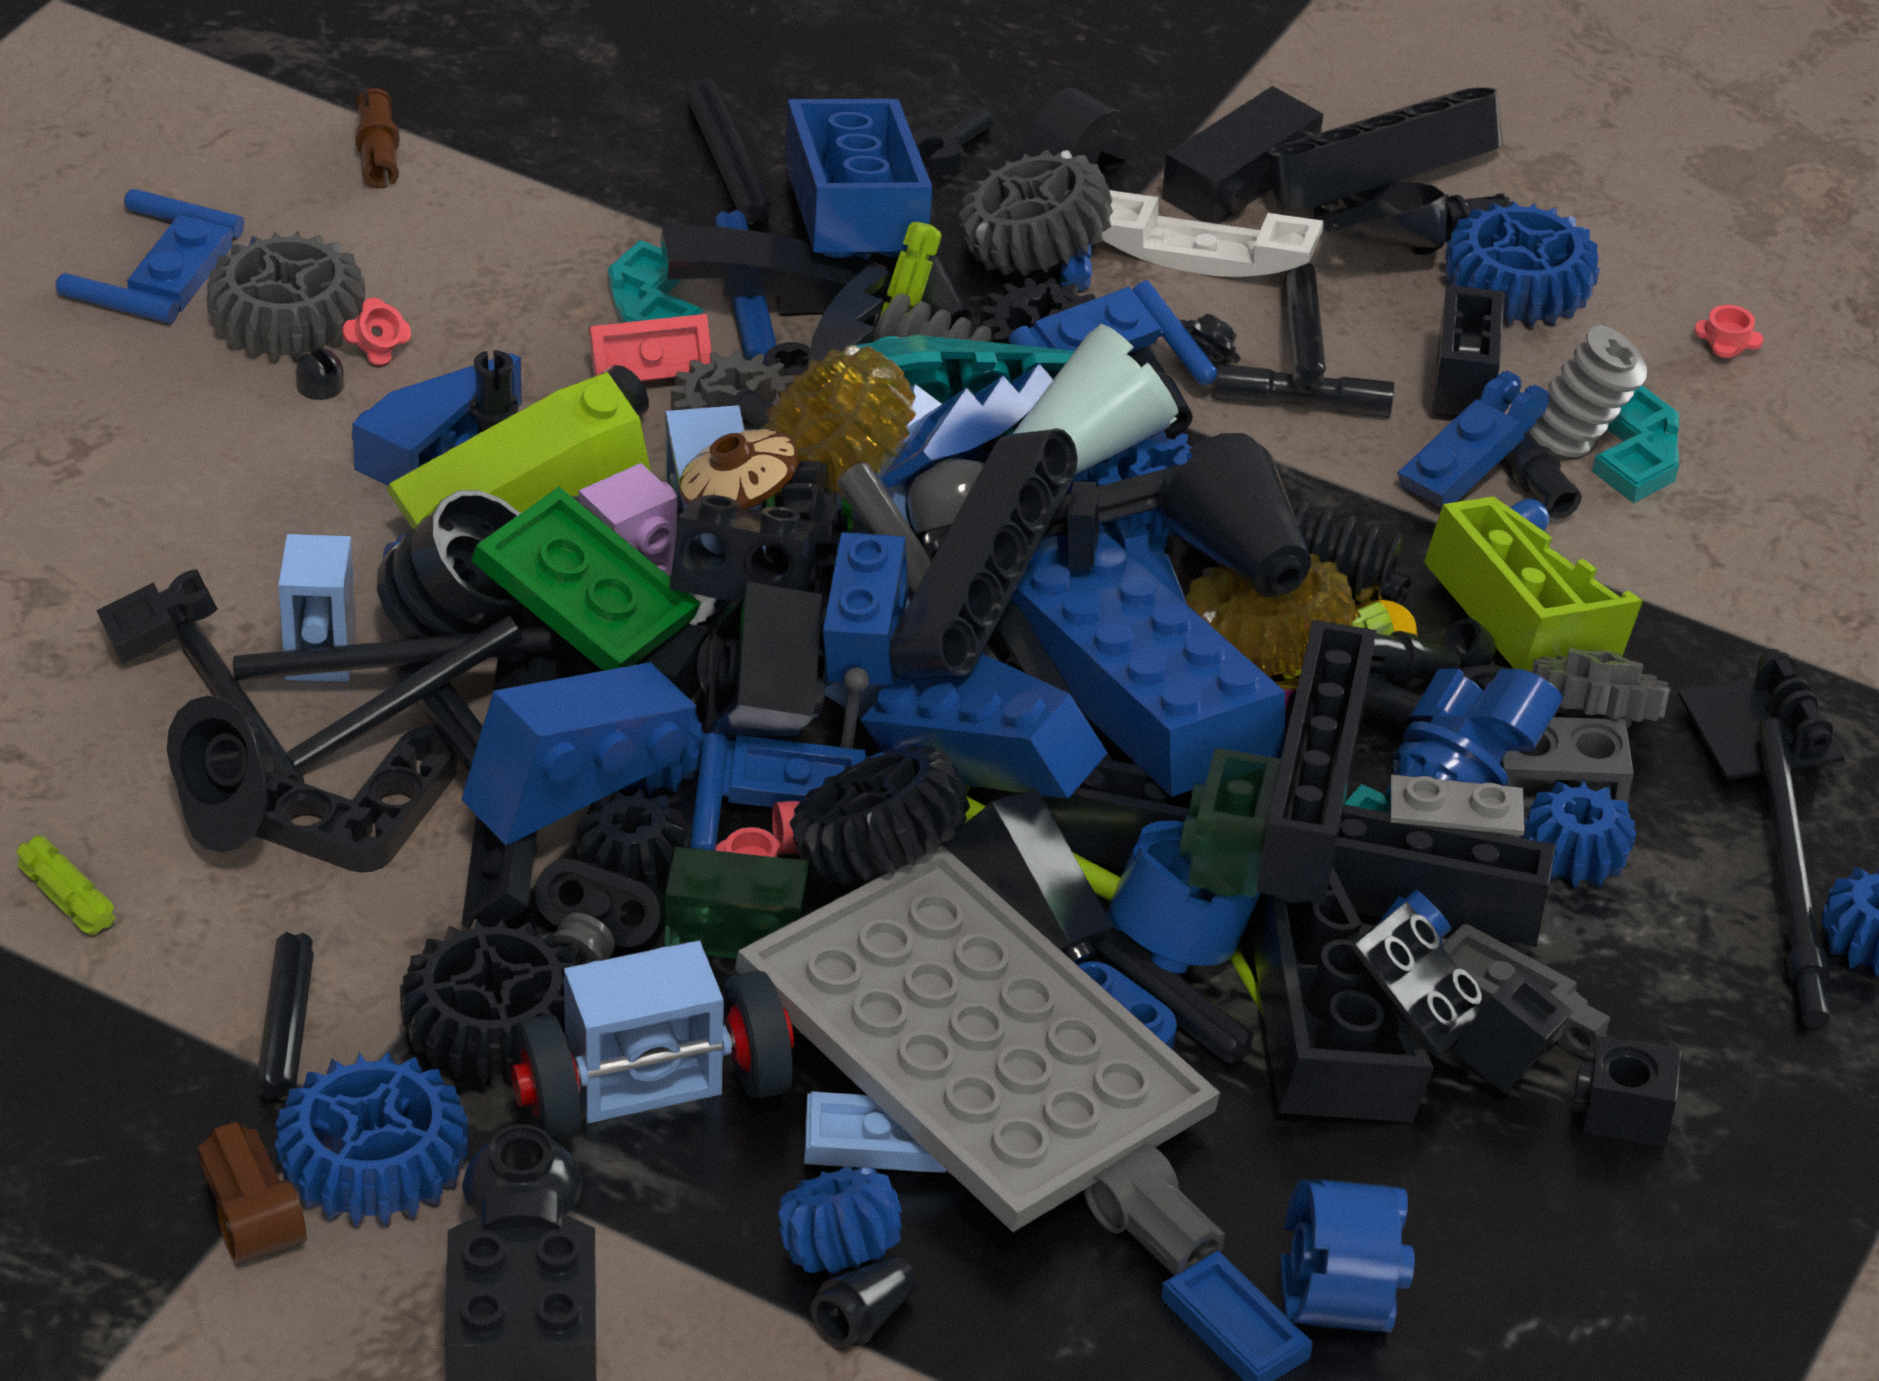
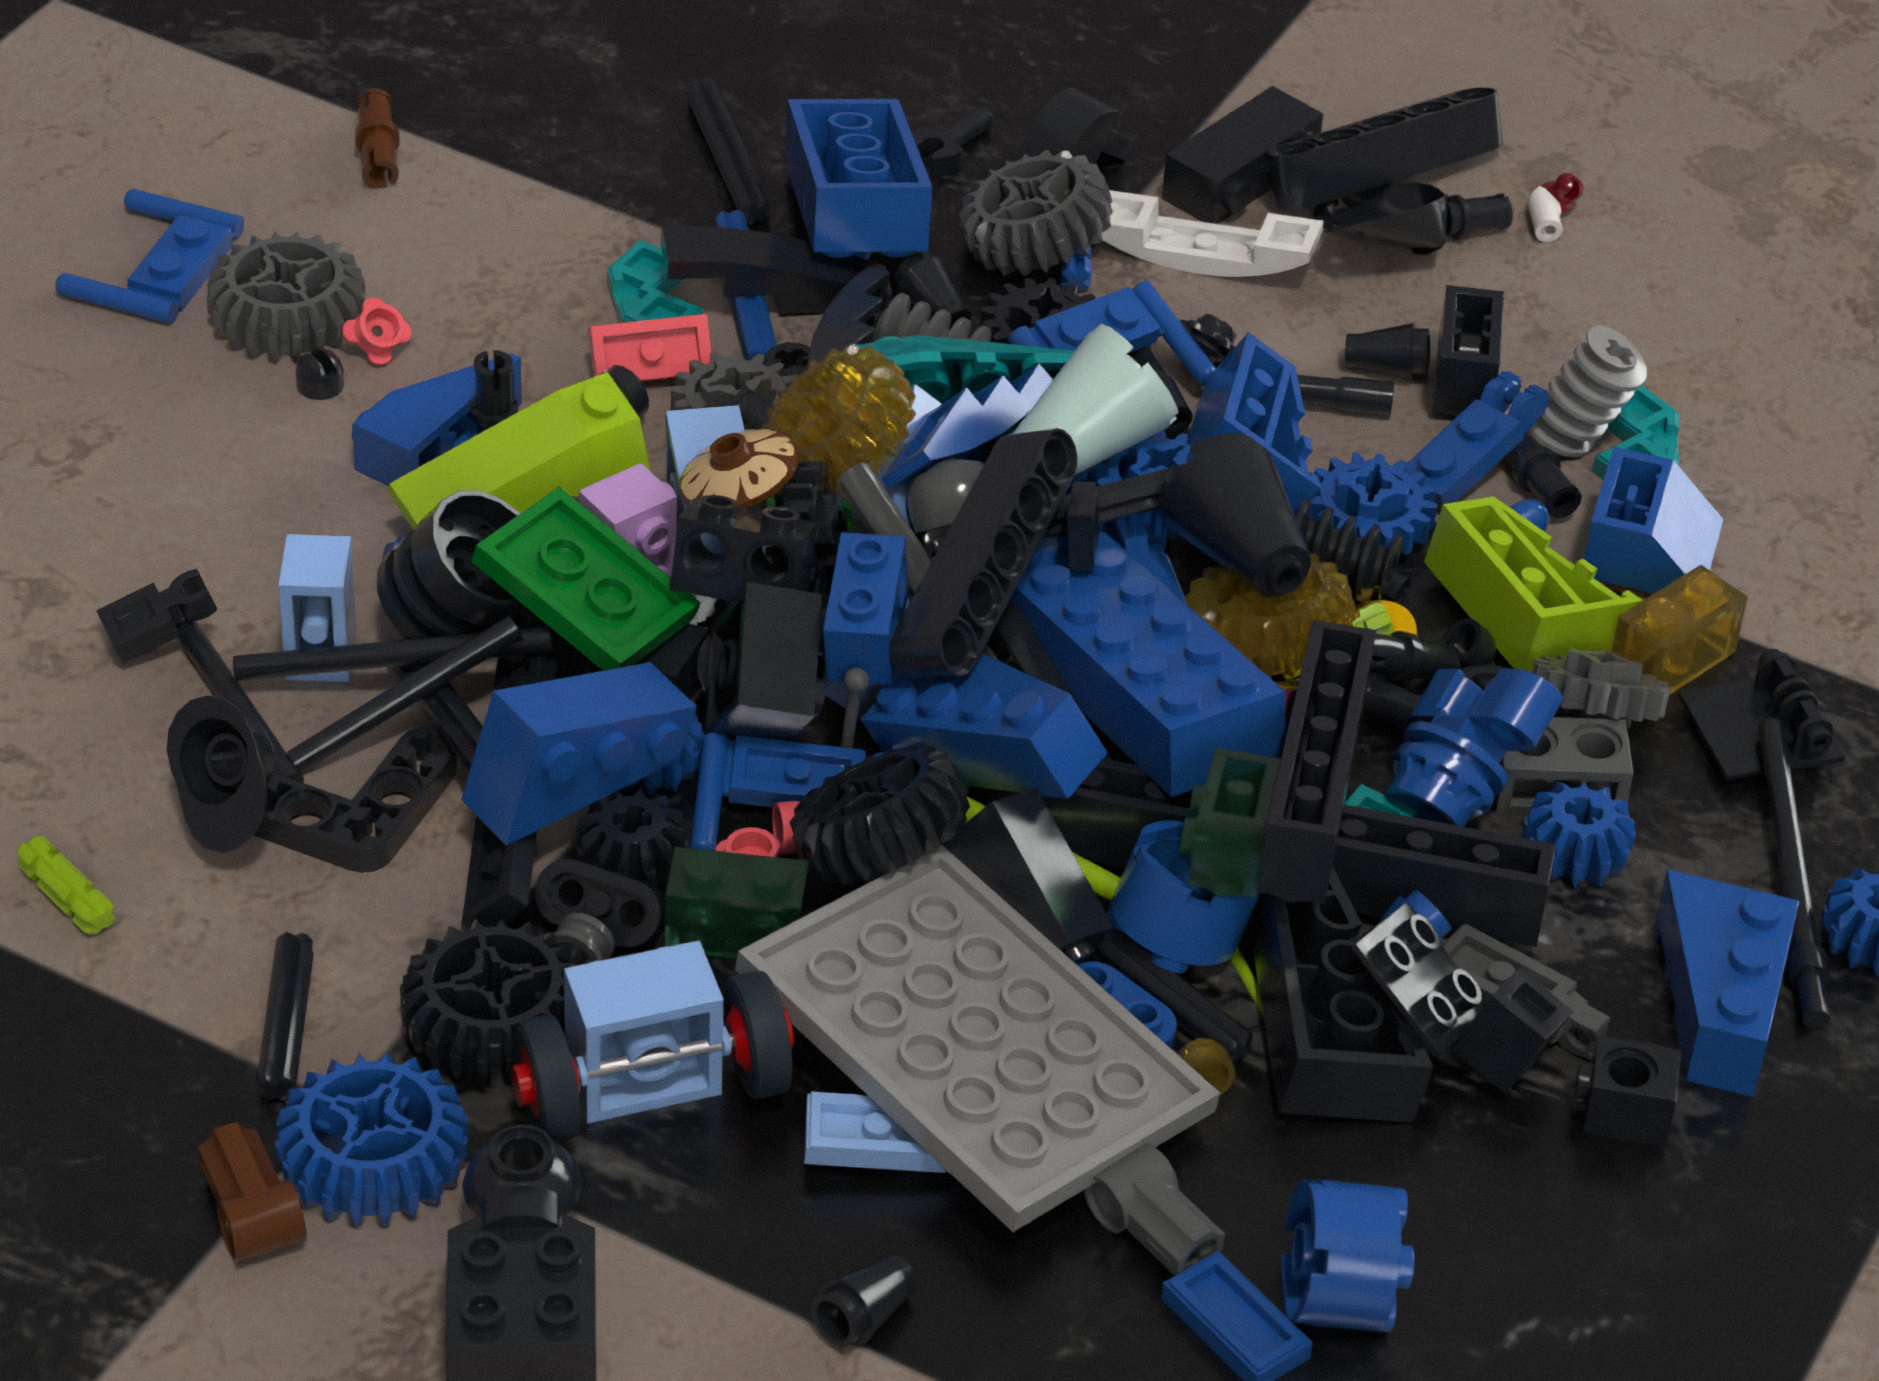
blue gear [778,1166,902,1274] -> none
lime axle [880,222,942,317] -> none
black axle [1284,262,1326,390] -> none
light grey hinge [1387,775,1524,838] -> none
blue gear [1445,201,1600,327] -> none
coral plate [1694,305,1764,358] -> none
none -> clear yellow hinge [1178,1038,1235,1095]
none -> blue wedge [1187,332,1321,511]
none -> blue gear [1310,453,1438,555]
none -> black cone [1345,323,1431,381]
none -> arm [1528,173,1584,242]
none -> blue slope [1584,447,1723,604]
none -> clear yellow brick [1611,565,1748,695]
none -> blue wedge [1655,869,1799,1097]

